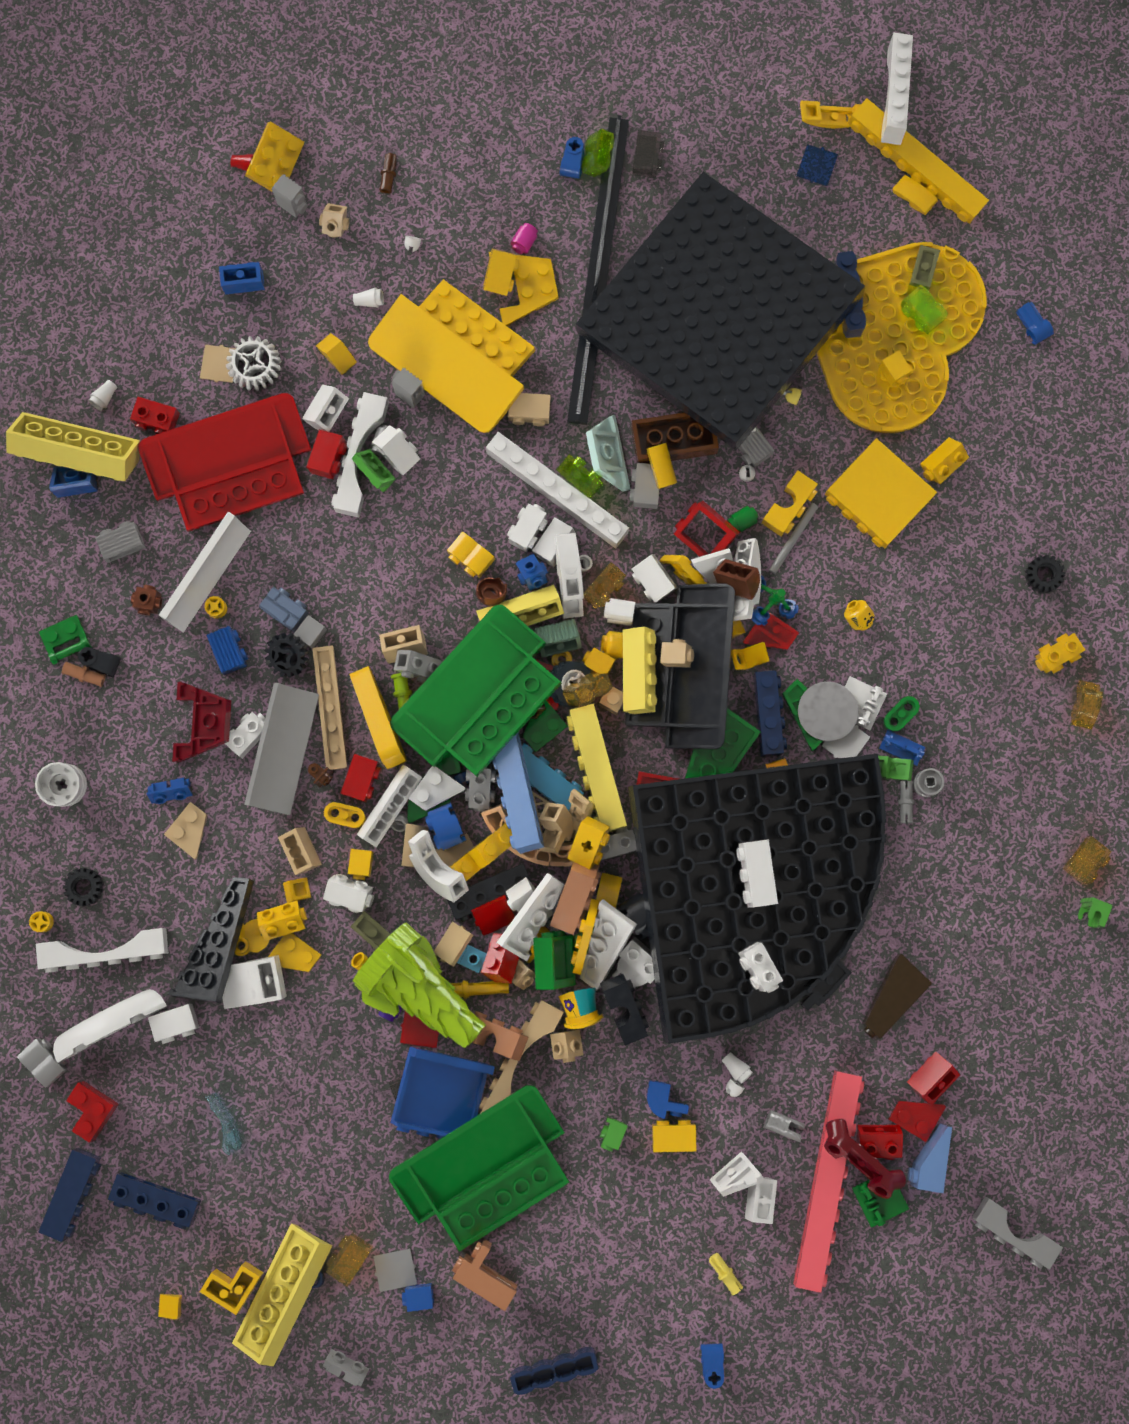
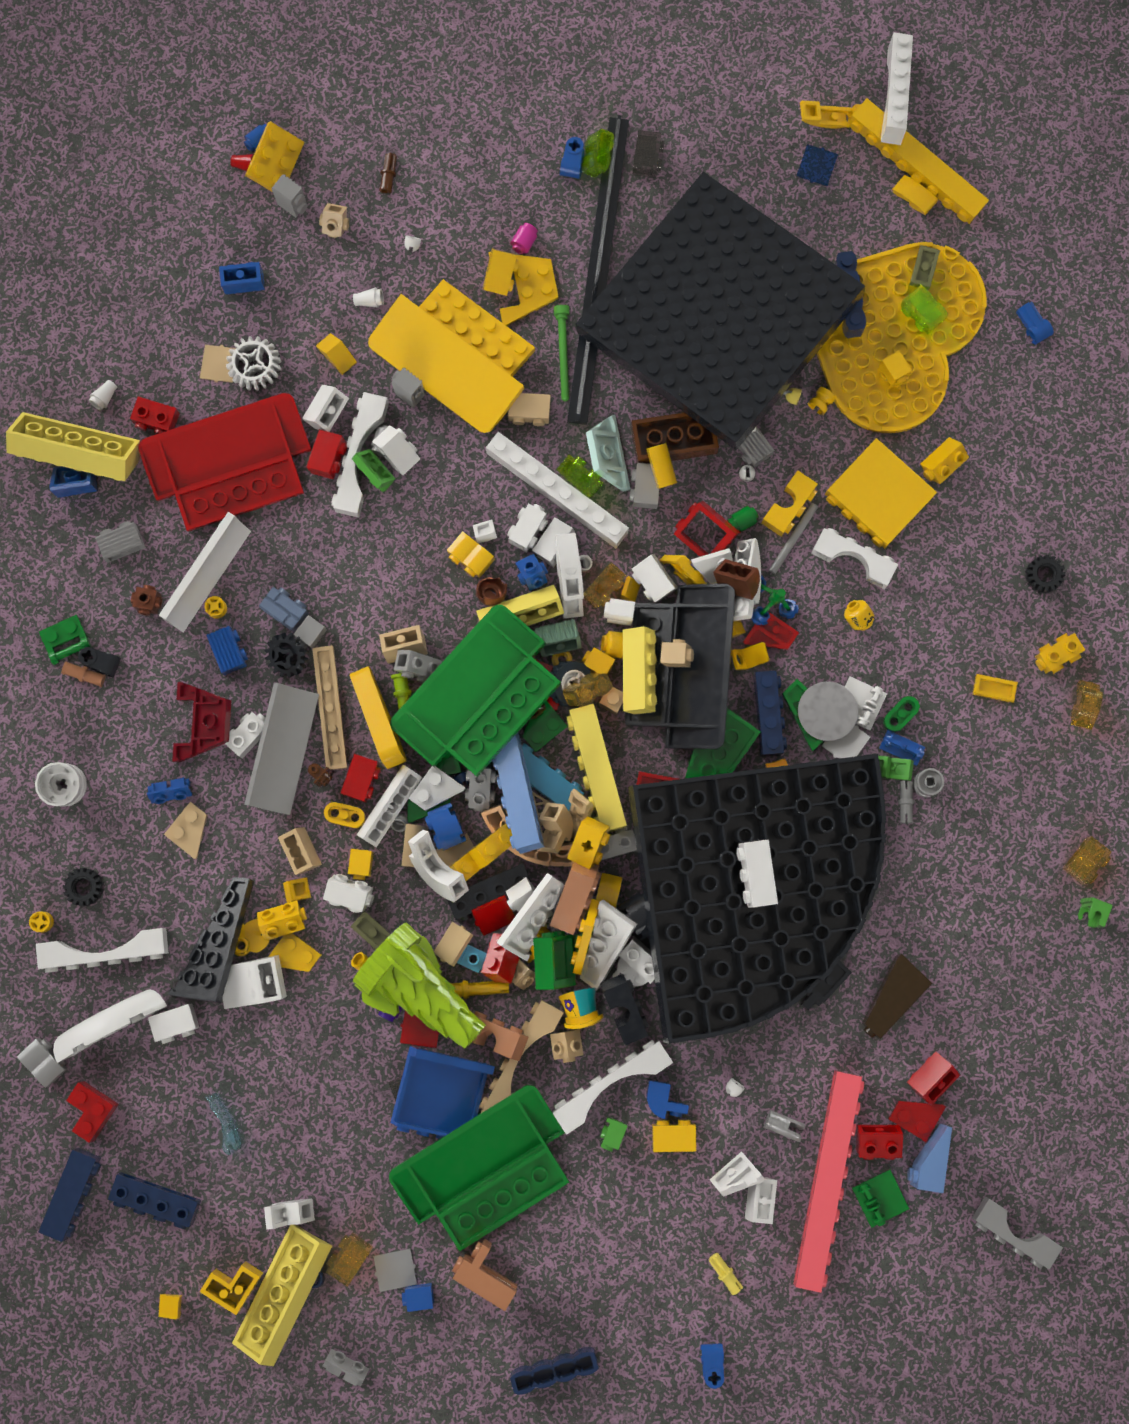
white cone [722,1052,753,1084] -> none
white brick [739,942,783,993] -> none
dark red plate [824,1119,906,1199] -> none
none -> blue brick [244,124,266,152]
none -> white brick [264,1199,315,1229]
none -> white plate [473,520,497,544]
none -> white arch [552,1039,673,1135]
none -> bright green piece [553,305,570,402]
none -> yellow slope [621,576,641,602]
none -> yellow wheel [808,387,836,415]
none -> white arch [811,528,898,590]
none -> yellow tile [972,674,1018,703]

